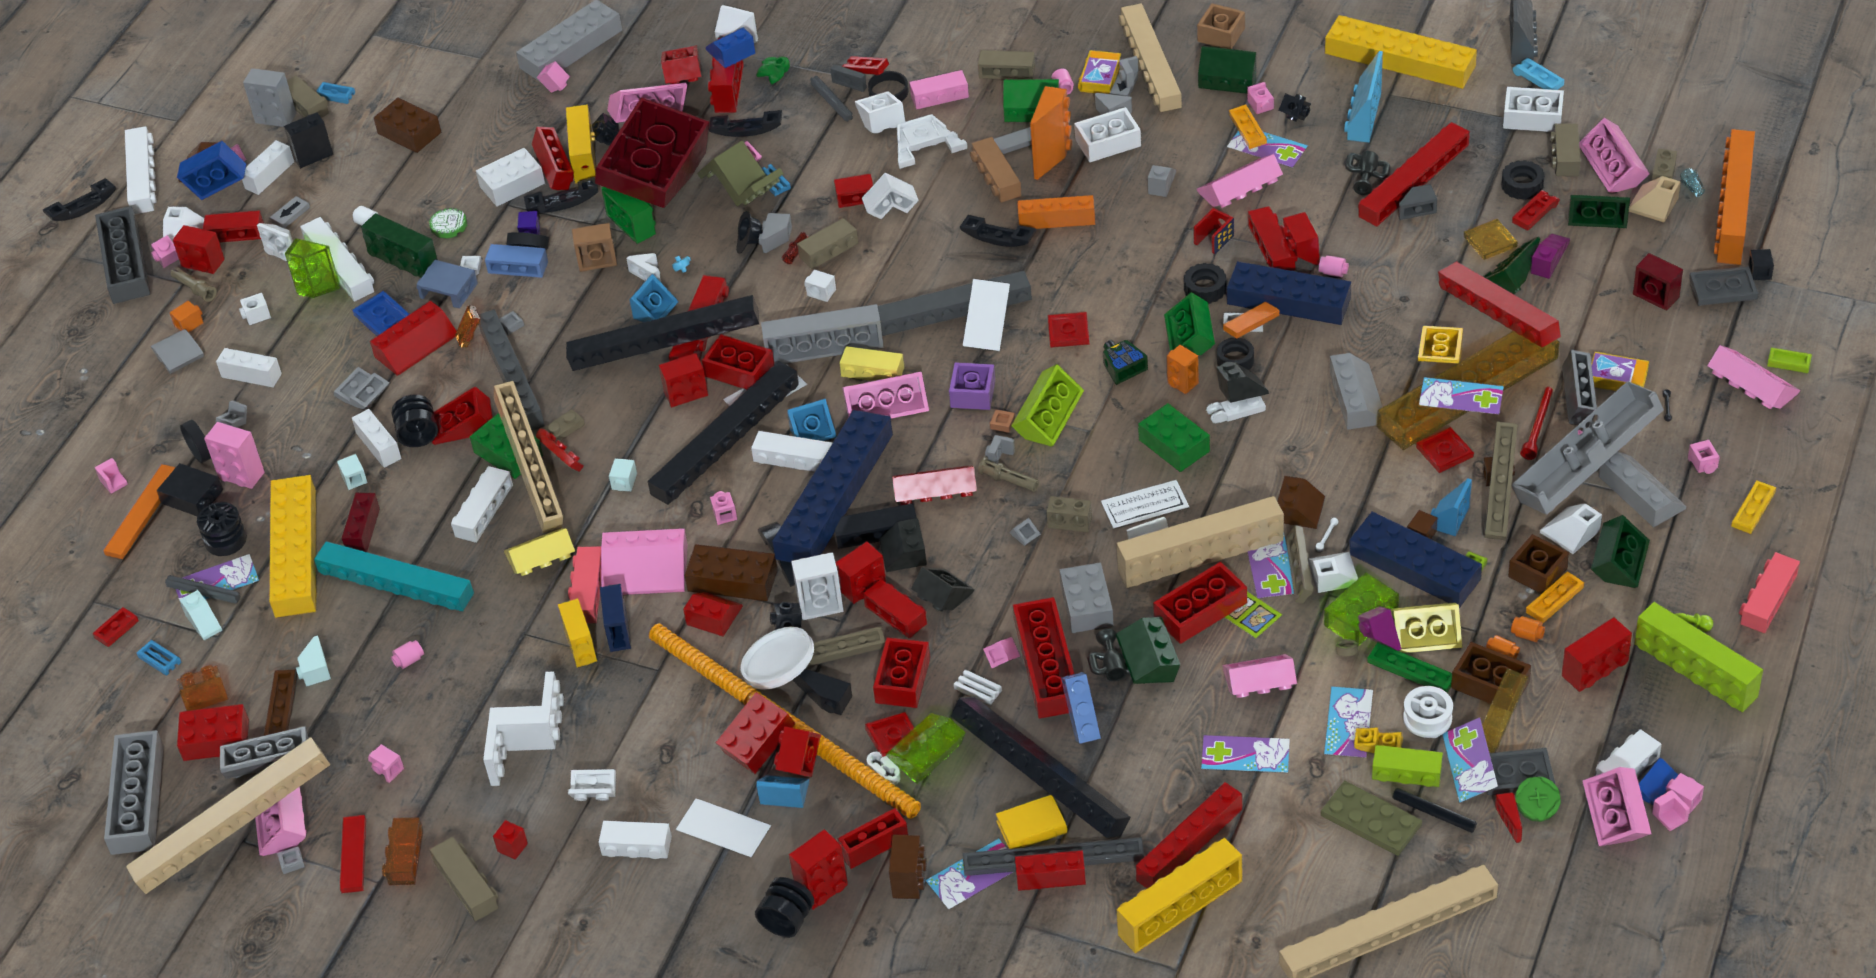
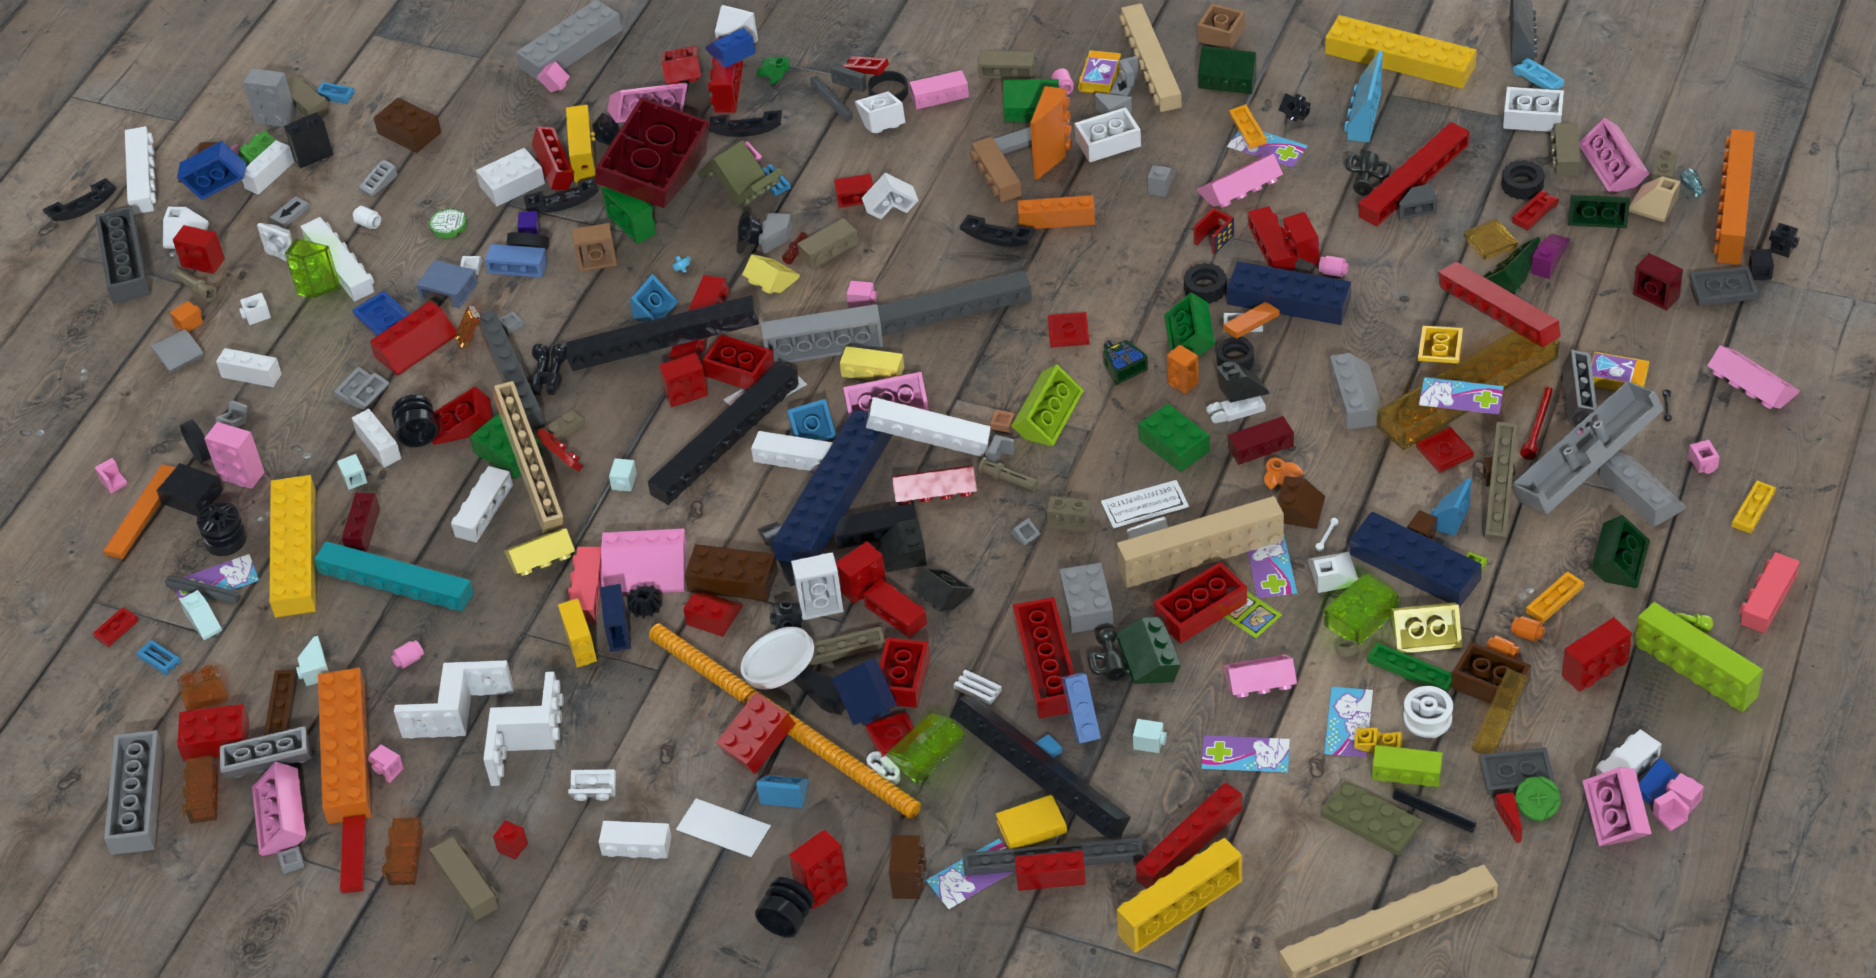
tan brick [126,737,330,894] -> none
bright pink brick [151,235,179,268] -> none
red brick [203,210,264,243] -> none
dark green brick [361,213,438,278] -> none
white slope [626,253,661,282] -> none
bright pink brick [710,491,737,525] -> none
red brick [774,726,821,777] -> none
white brick [804,270,836,302] -> none
red brick [837,808,908,869] -> none
white wing [897,114,967,169] -> none
medium lavender brick [949,363,995,410] -> none
white sticker [963,279,1010,351] -> none
bright pink panel [983,637,1020,668] -> none
bright pink brick [1248,82,1274,114] -> none
dark tan plate [1286,525,1313,604] -> none
magenta slope [1358,606,1402,651] -> none
sticker [1443,718,1498,803] -> none
reddish brown brick [1508,534,1569,594] -> none
white slope [1540,504,1602,554] -> none
lime tile [1767,348,1812,373] -> none
none -> clear orange brick [182,756,218,824]
none -> bright green brick [238,130,276,167]
none -> orange brick [318,667,372,825]
none -> light grey slope [359,160,398,196]
none -> white bracket [394,660,514,739]
none -> black piece [530,344,567,395]
none -> black gear [627,583,663,619]
none -> light yellow slope [742,254,800,294]
none -> dark blue brick [832,658,897,726]
none -> bright pink brick [847,281,877,308]
none -> white brick [866,397,990,457]
none -> dark azure tile [1035,734,1063,757]
none -> light aqua brick [1133,719,1167,753]
none -> dark red brick [1228,416,1294,465]
none -> orange plate [1264,457,1303,490]
none -> black brick [1769,223,1800,258]

